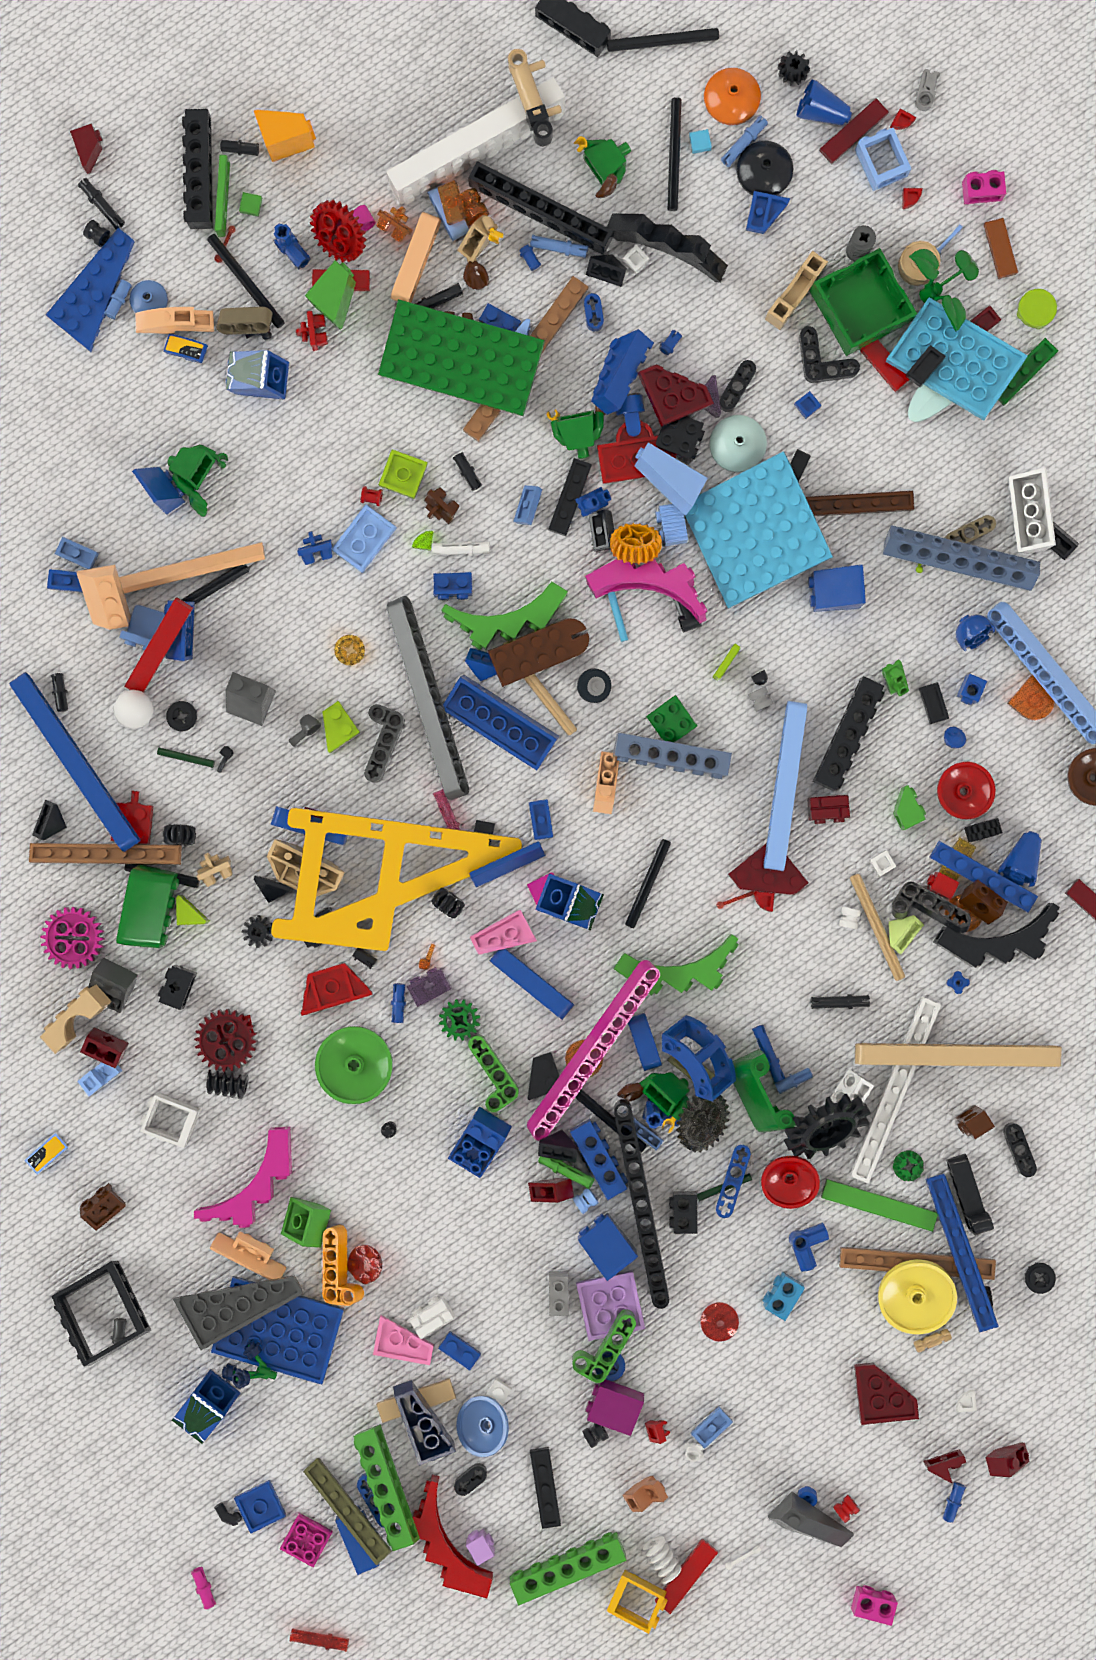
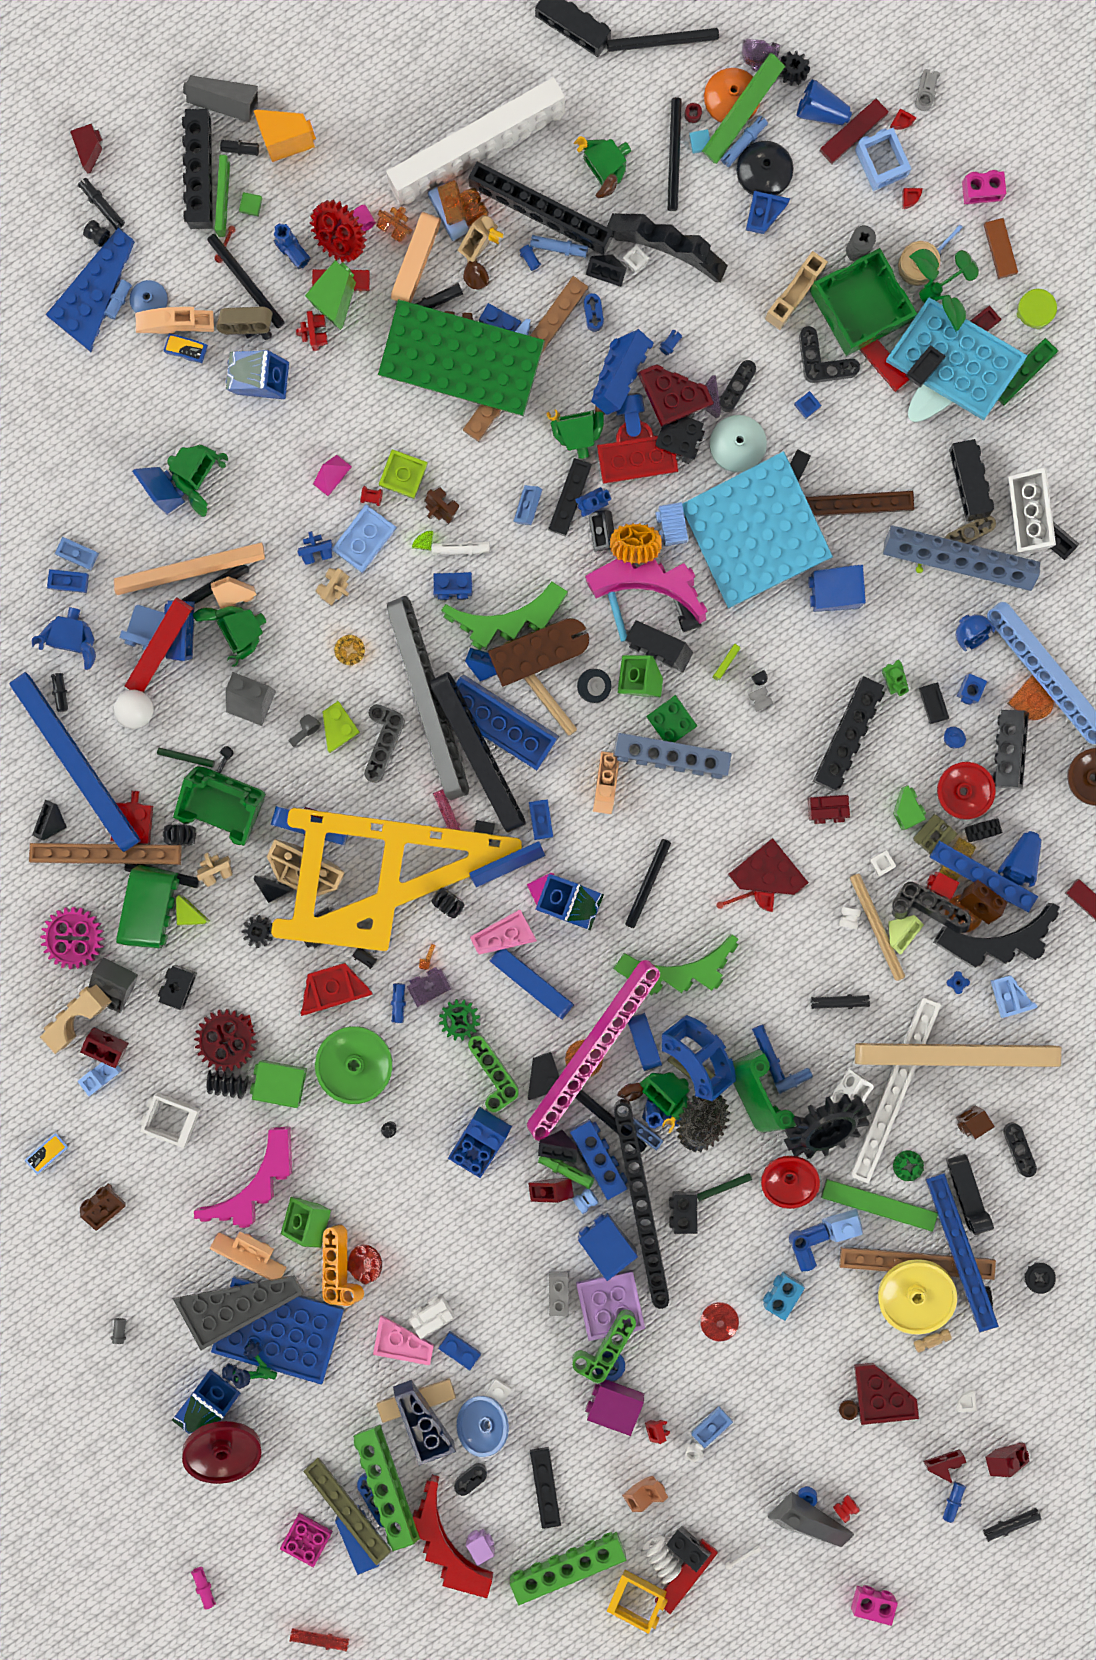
black window [51,1261,151,1367] -> none
light nougat slope [77,565,131,630] -> none
black gear [166,701,197,732] -> none
black arm [214,1502,242,1526] -> none
blue tile [234,1480,286,1534] -> none
black pin [453,452,482,491] -> none
tan piece [508,49,562,147] -> none
black wheel [582,1423,609,1448] -> none
light blue slope [635,443,707,515] -> none
blue beam [716,1145,751,1218] -> none
light blue beam [764,701,807,871] -> none
none -> blue torso [32,607,96,670]
none -> green windscreen [173,766,266,846]
none -> dark red dish [182,1421,262,1484]
none -> dark grey slope [183,75,258,122]
none -> green torso [193,606,266,667]
none -> light nougat slope [211,576,256,609]
none -> bright green brick [250,1060,307,1108]
none -> dark pink slope [313,455,352,496]
none -> tan hips [316,568,349,606]
none -> black beam [430,672,526,833]
none -> bright green slope [617,655,663,697]
none -> black wedge [625,620,694,672]
none -> black brick [666,1526,712,1572]
none -> dark red bush [685,103,702,123]
none -> bright green tile [702,53,785,164]
none -> clear purple cylinder [741,39,781,72]
none -> light blue torso [822,1209,863,1242]
none -> reddish brown plate [839,1400,859,1420]
none -> olive piece [913,814,958,855]
none -> black brick [949,439,994,522]
none -> black pin [983,1508,1042,1542]
none -> light blue wing [991,975,1037,1018]
none -> black brick [993,710,1029,789]

